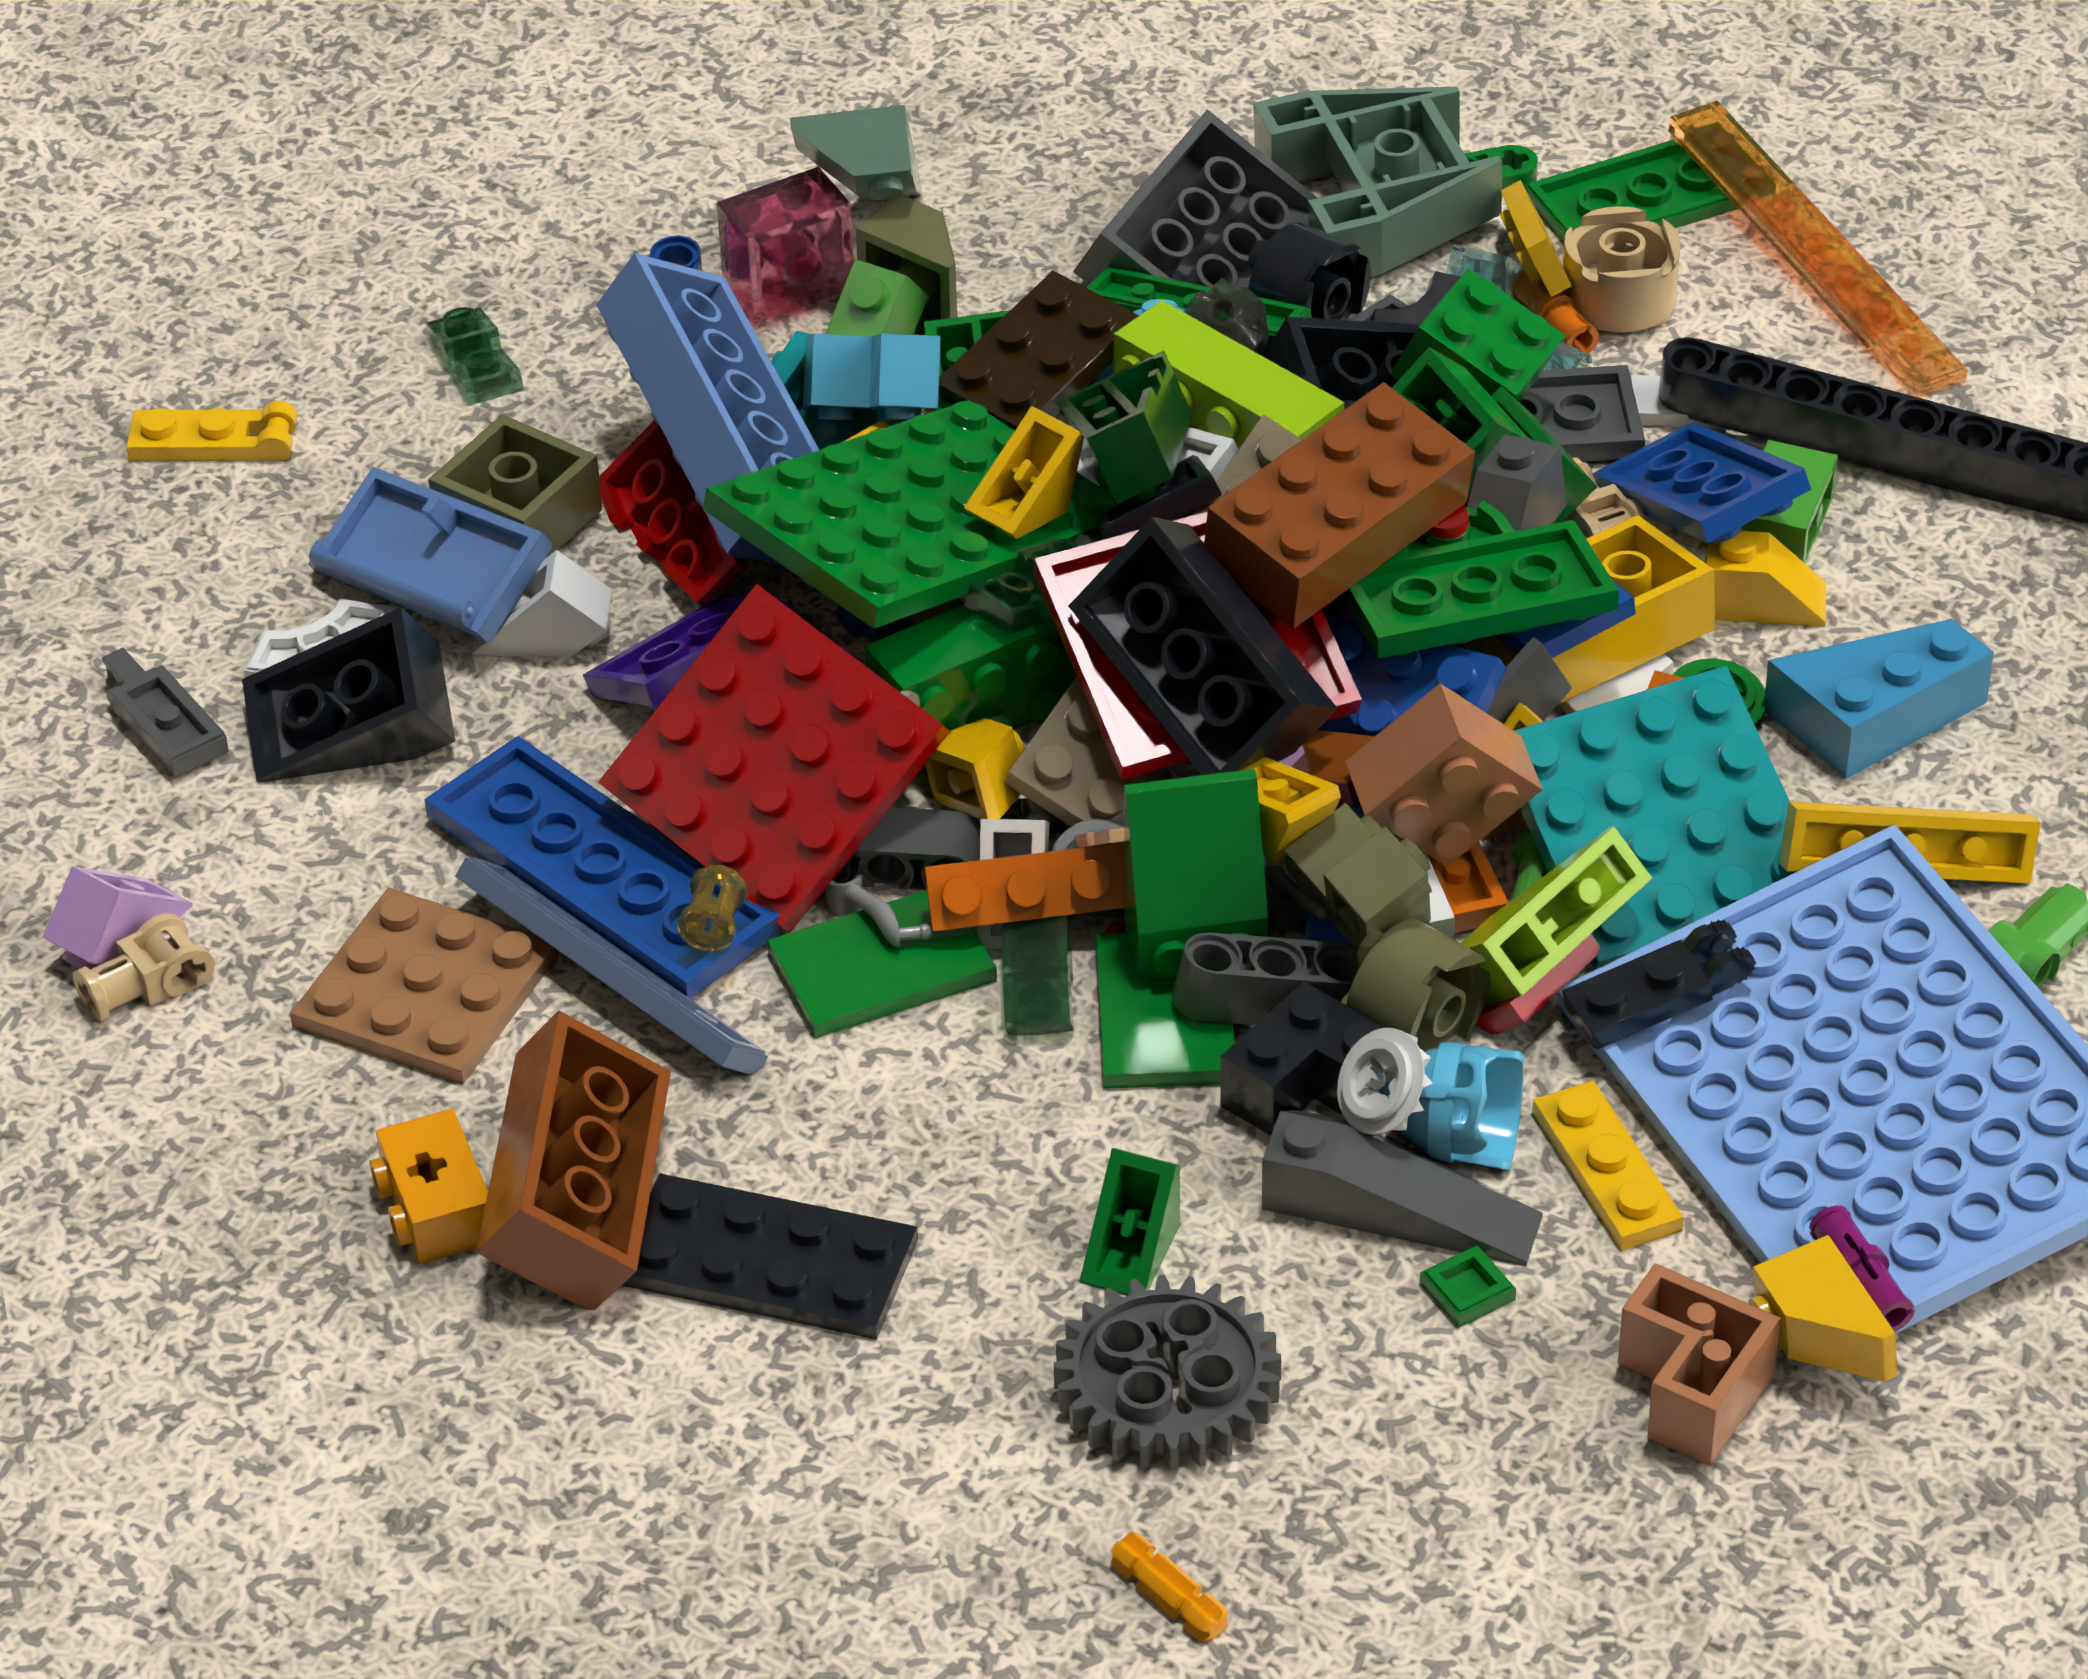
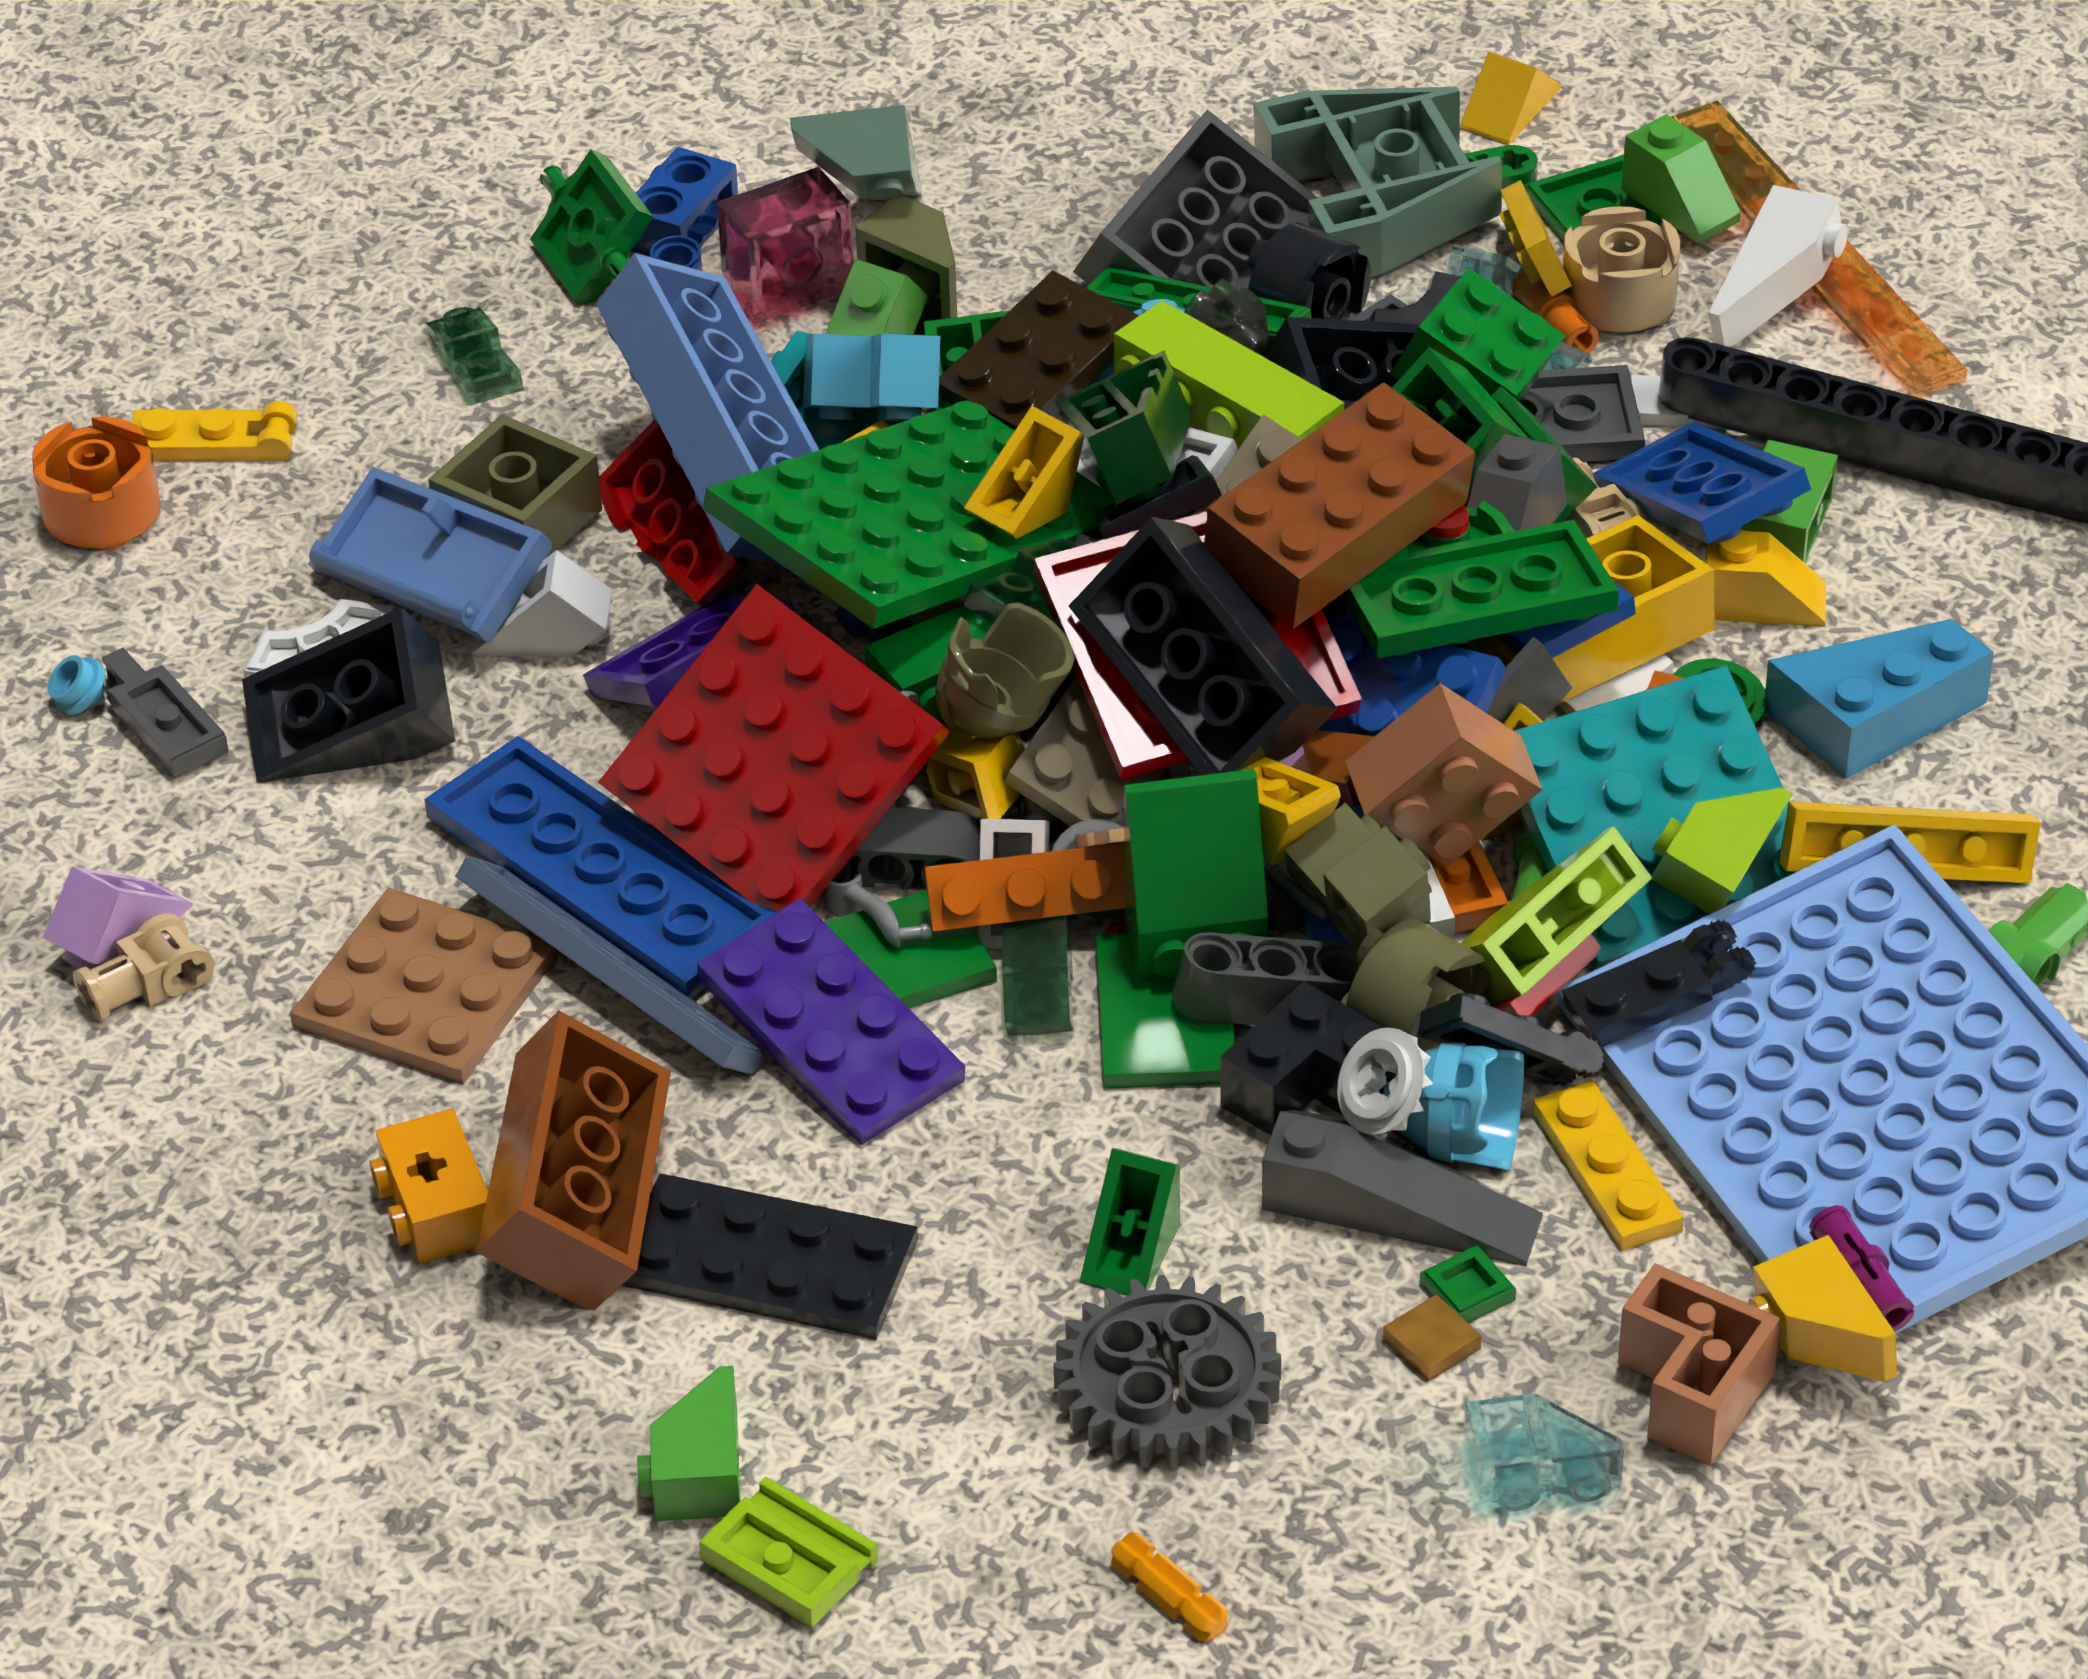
clear yellow bush [677,864,748,952] -> none
none -> orange brick [32,416,161,551]
none -> medium azure plate [47,655,105,716]
none -> green plate [530,149,654,304]
none -> blue brick [631,147,739,256]
none -> bright green slope [637,1366,741,1521]
none -> dark purple plate [697,898,966,1145]
none -> lime plate [699,1476,878,1628]
none -> olive helmet [935,603,1074,739]
none -> pearl gold tile [1383,1294,1482,1382]
none -> black hinge [1418,993,1605,1086]
none -> yellow slope [1460,51,1561,145]
none -> clear light blue slope [1463,1393,1624,1511]
none -> bright green slope [1621,114,1741,244]
none -> lime slope [1651,787,1793,914]
none -> white slope [1708,185,1847,347]

